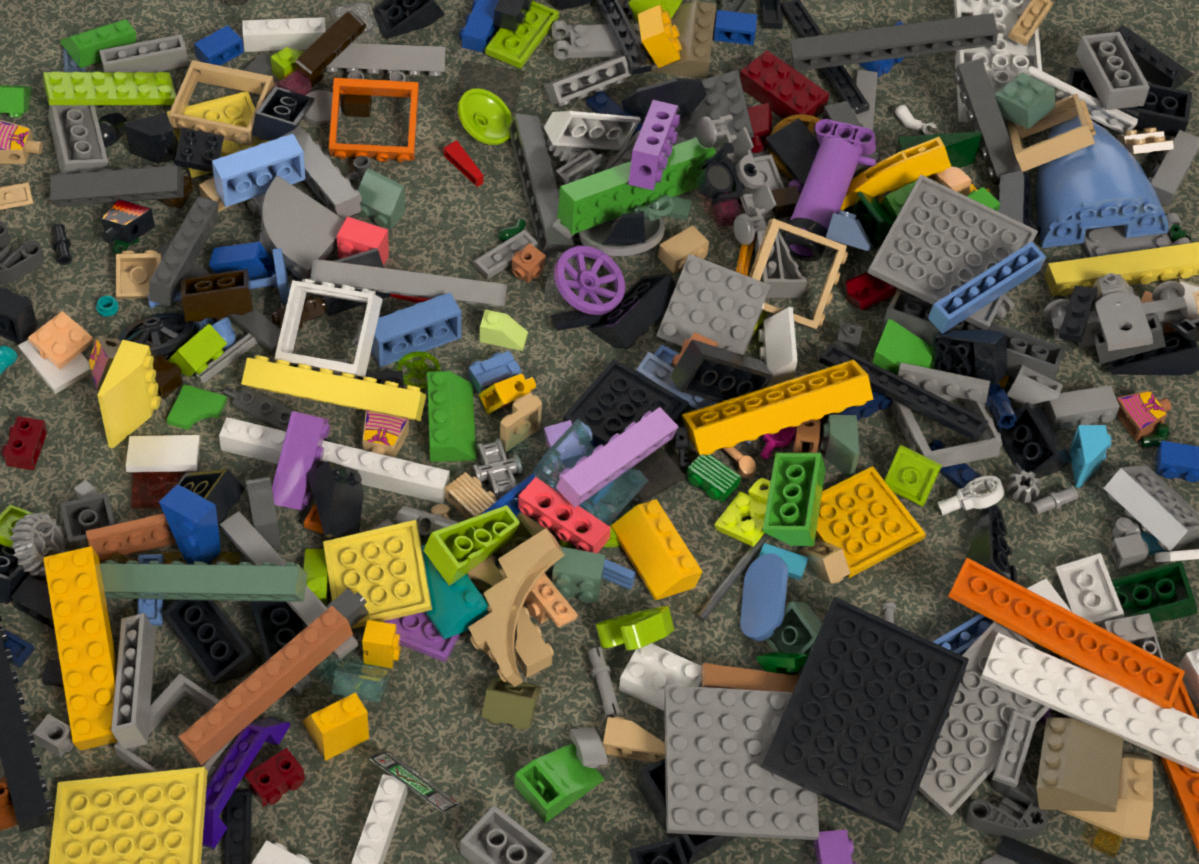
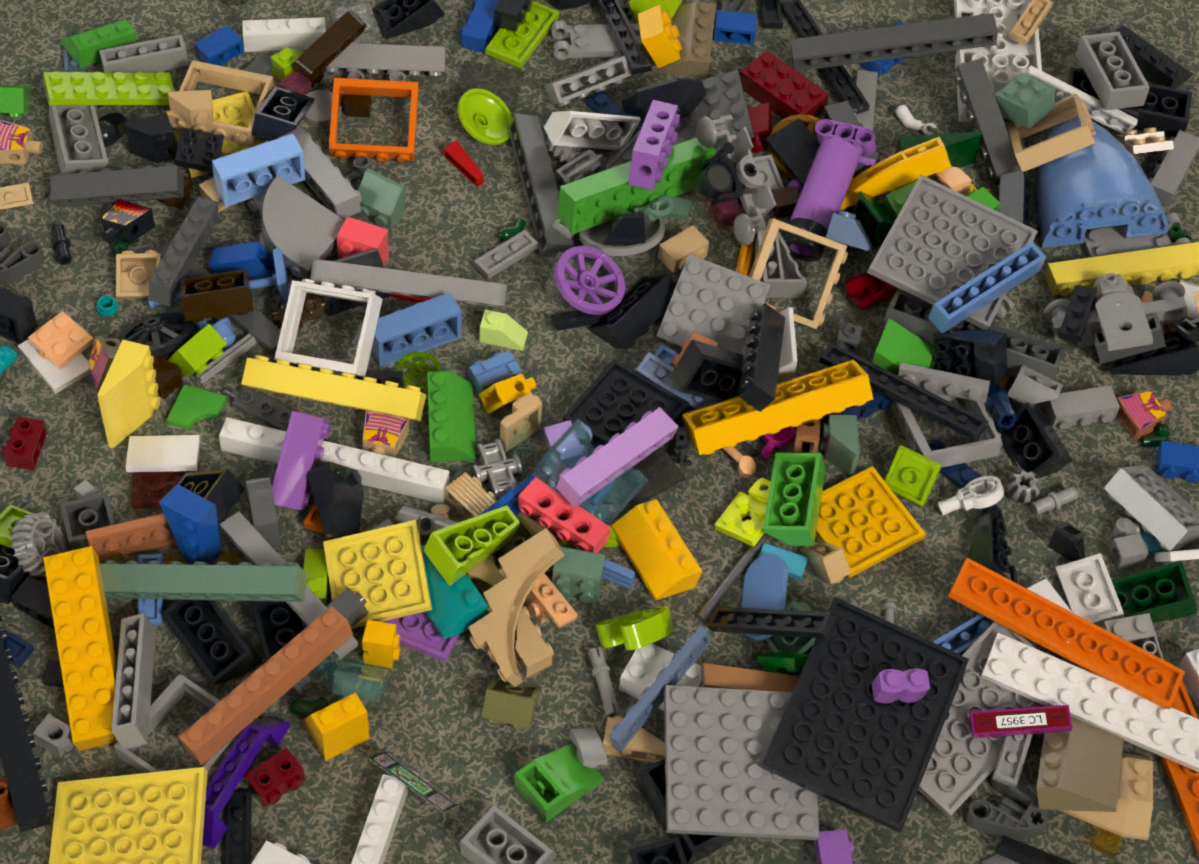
nougat brick [511,243,546,283] -> none
green brick [687,454,741,503] -> none
medium azure slope [1069,425,1111,488] -> none
none -> tan slope [168,90,213,124]
none -> dark green arm [289,697,328,717]
none -> sand blue plate [610,626,711,752]
none -> black plate [707,607,836,639]
none -> black brick [739,303,785,412]
none -> medium lavender brick [872,669,930,703]
none -> tile [969,705,1073,738]
none -> black slope [1048,522,1086,562]

